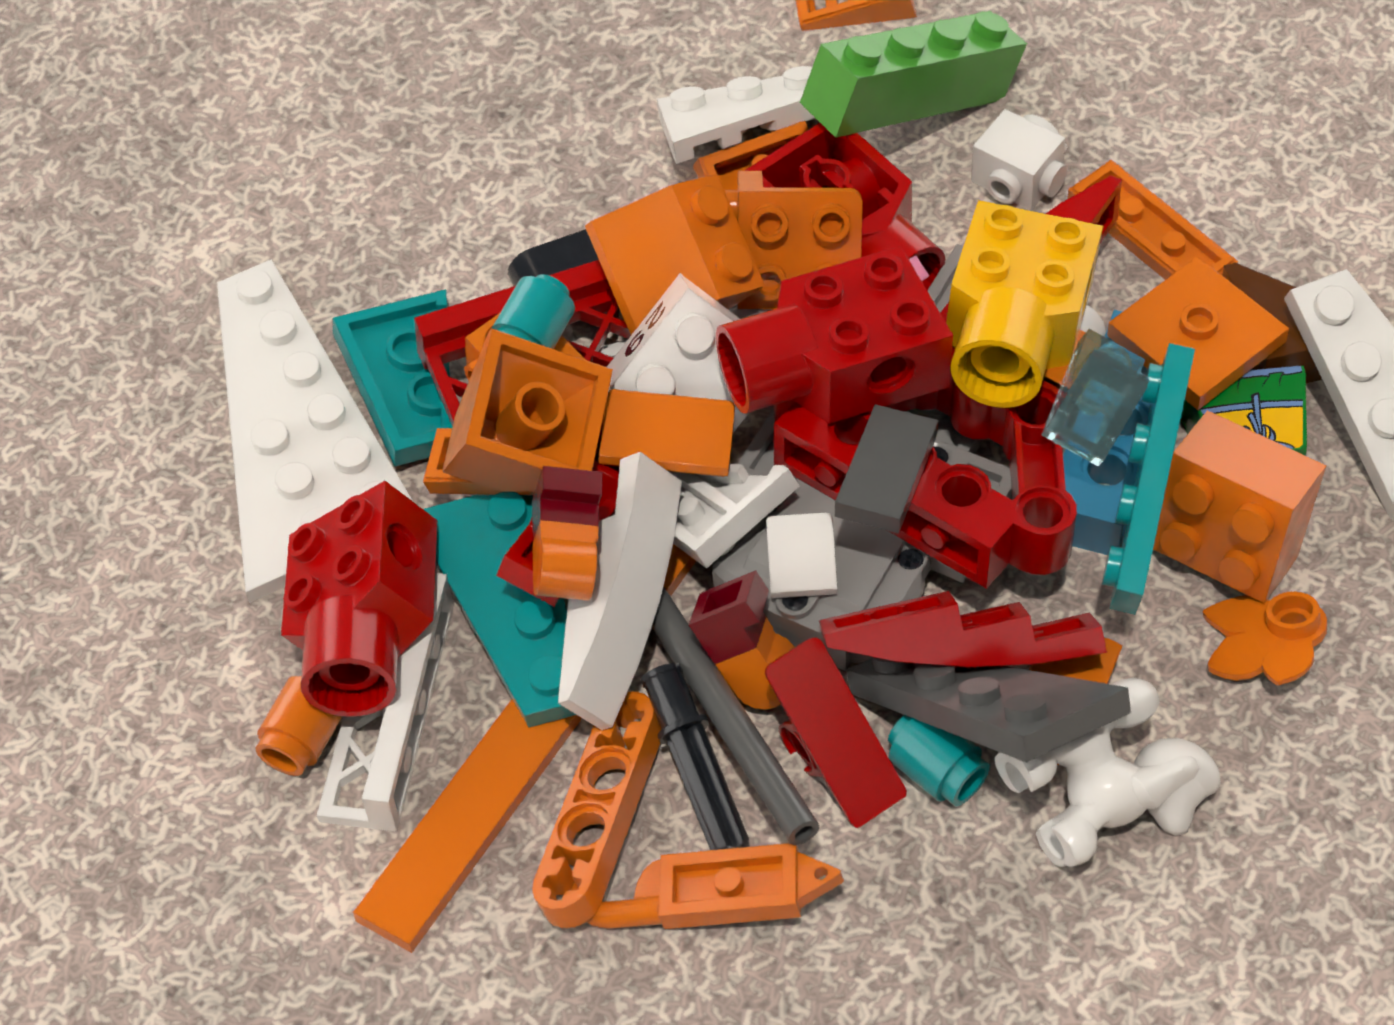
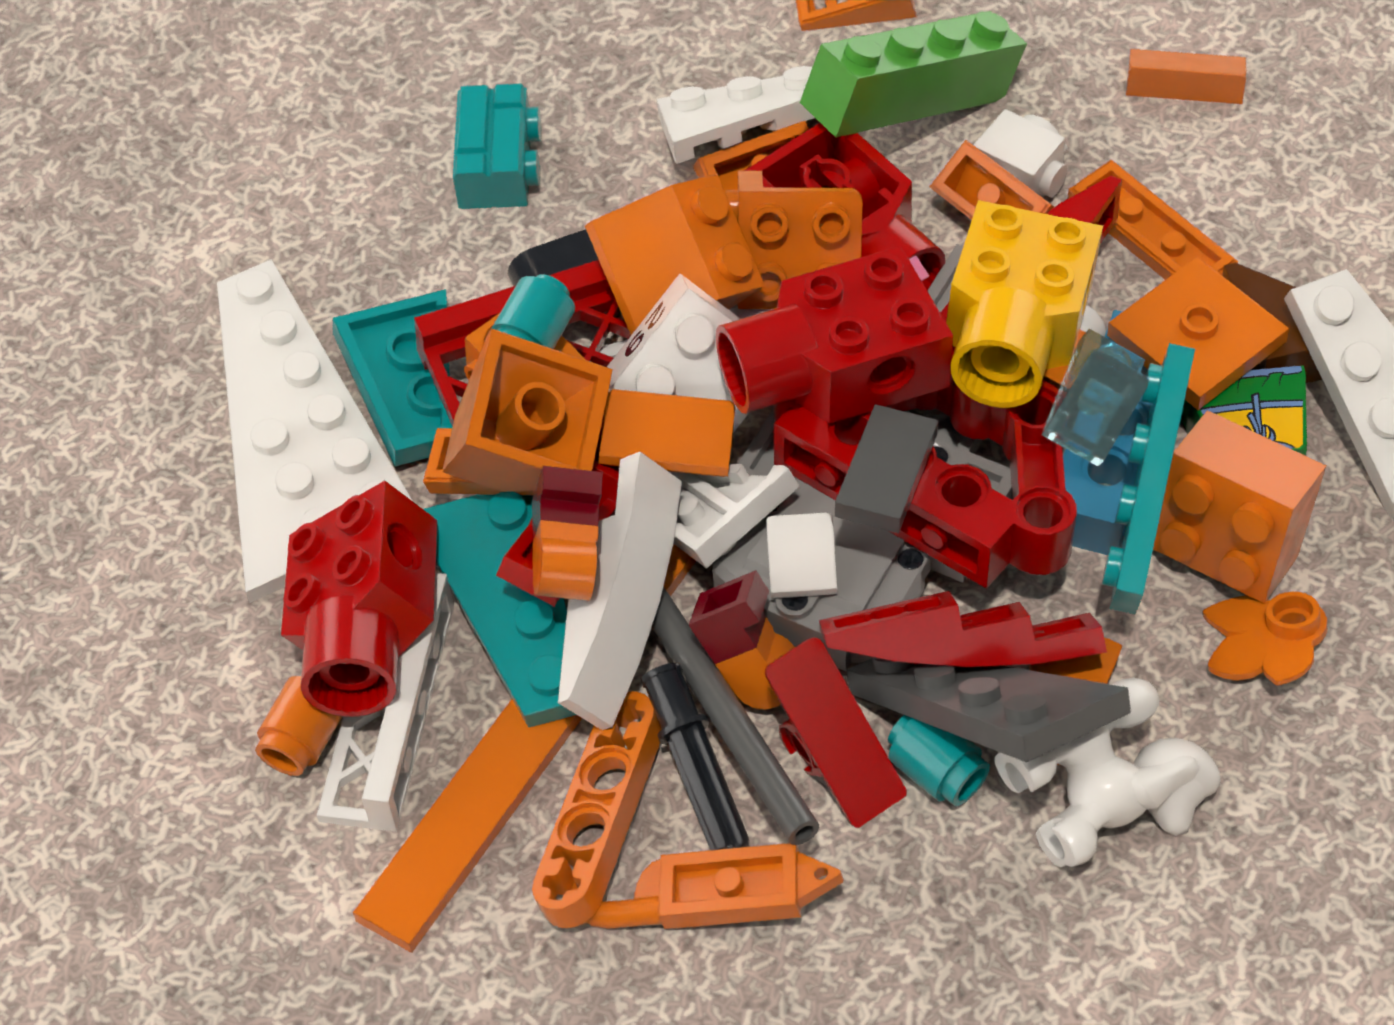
none -> teal brick [453,83,541,209]
none -> orange slope [929,140,1054,220]
none -> orange slope [1126,49,1246,104]

